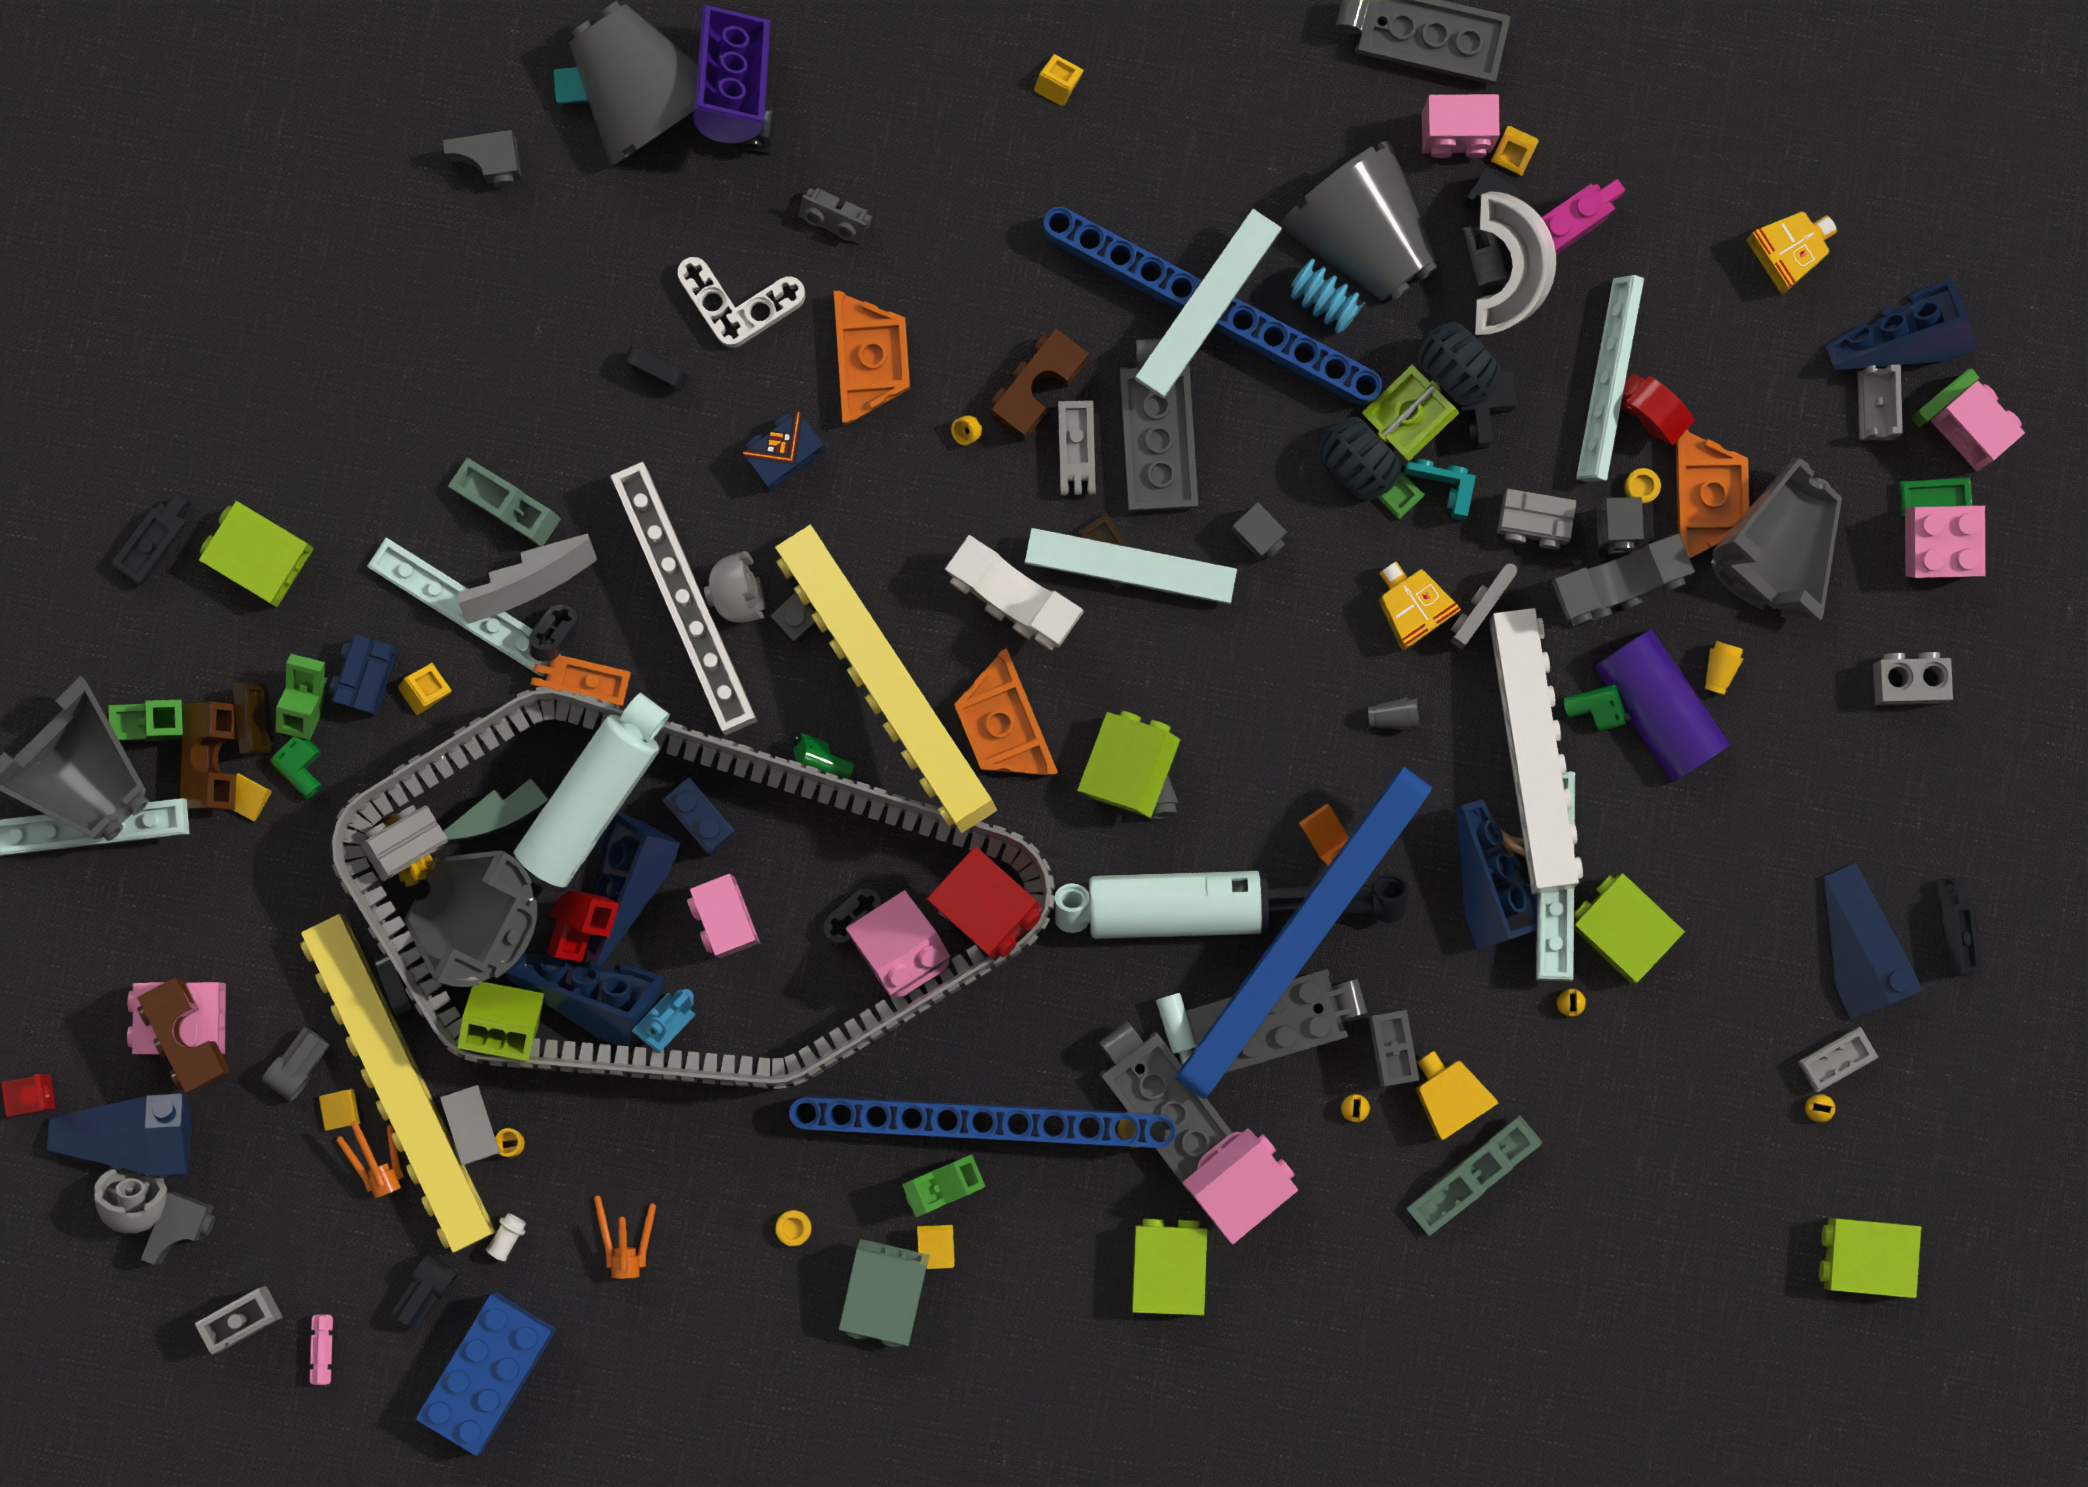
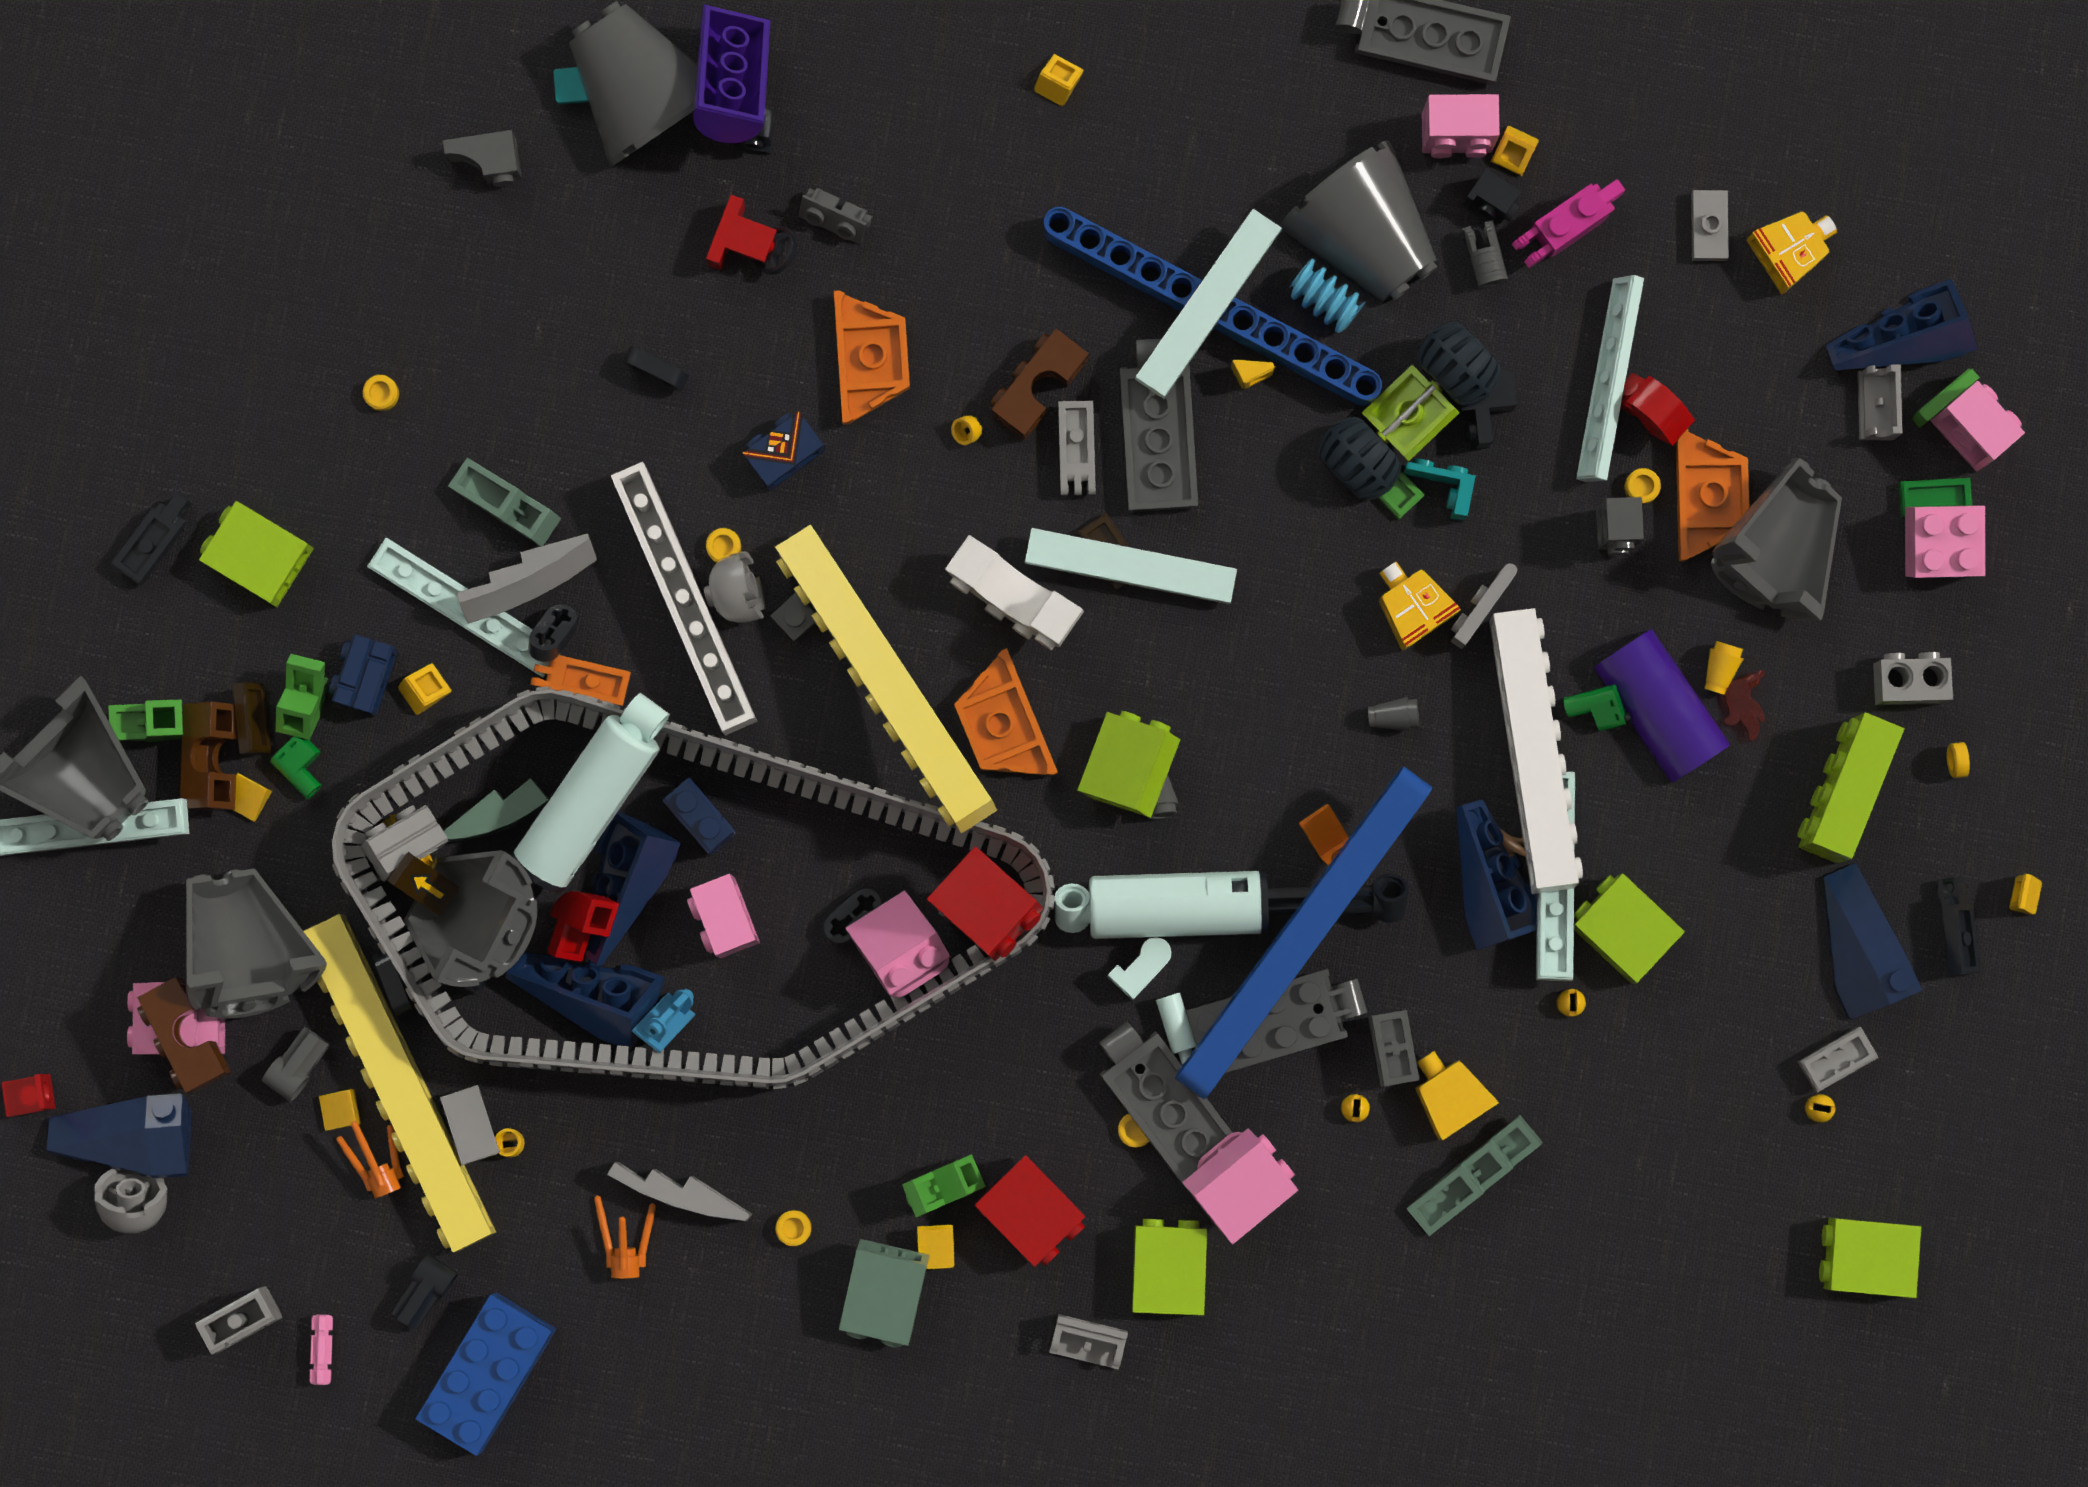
dark grey arch [141,1192,215,1265] -> none
lime brick [457,982,544,1062] -> none
white pin [486,1213,526,1262] -> none
white beam [678,257,805,348] -> none
blue beam [789,1095,1177,1148] -> none
green piece [791,733,853,780] -> none
dark grey brick [1231,502,1287,561] -> none
white brick [1475,191,1556,335] -> none
light grey brick [1497,489,1576,550] -> none
dark grey brick [1551,533,1695,626] -> none
none -> dark grey cone [186,869,327,1018]
none -> yellow tile [363,375,399,411]
none -> dark brown tile [387,852,460,916]
none -> light grey slope [607,1162,752,1221]
none -> red piece [706,195,797,275]
none -> yellow tile [706,528,741,563]
none -> red brick [975,1155,1086,1267]
none -> light grey hinge [1049,1314,1128,1369]
none -> light aqua leg [1107,937,1171,1000]
none -> yellow slope [1231,360,1275,389]
none -> light grey plate [1691,190,1729,261]
none -> clear red piece [1724,670,1765,741]
none -> lime brick [1797,712,1905,864]
none -> yellow tile [1947,742,1970,778]
none -> yellow slope [2009,874,2042,915]

